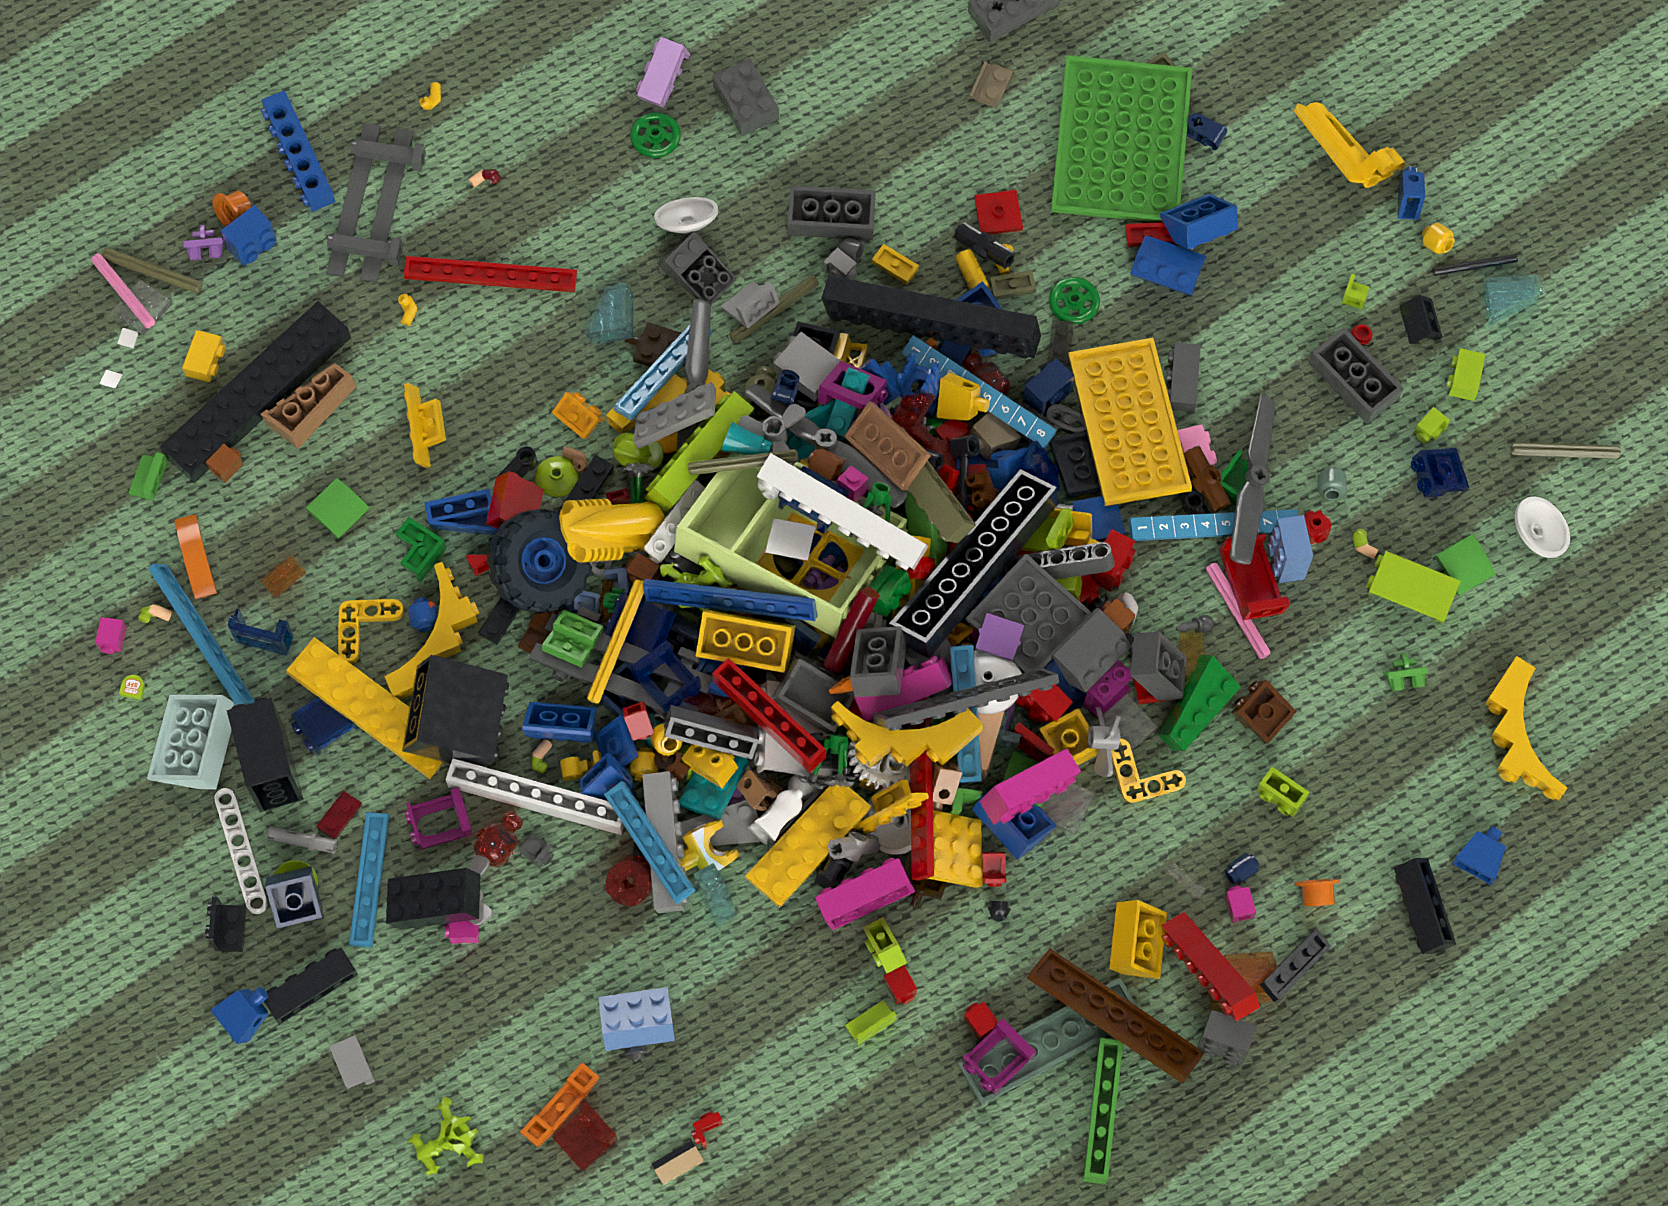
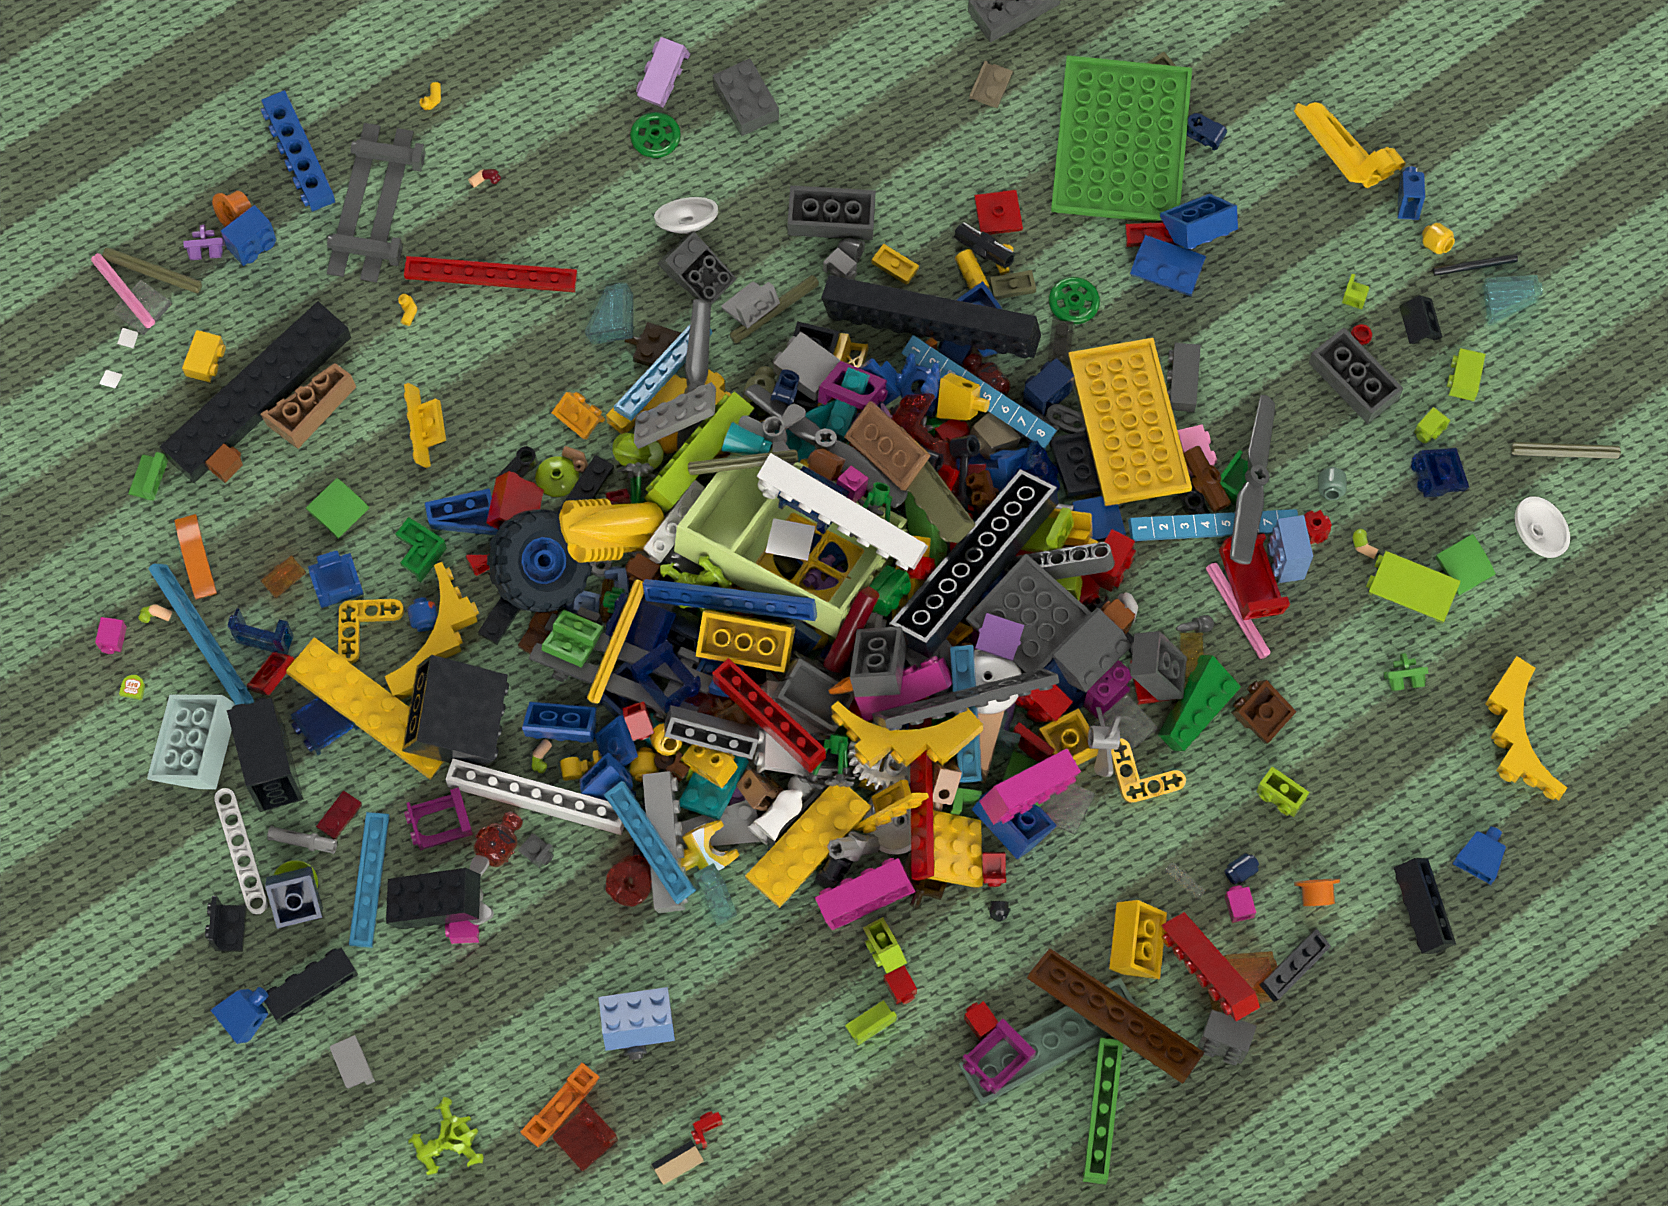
none -> red plate [246,652,295,696]
none -> blue panel [308,550,364,608]

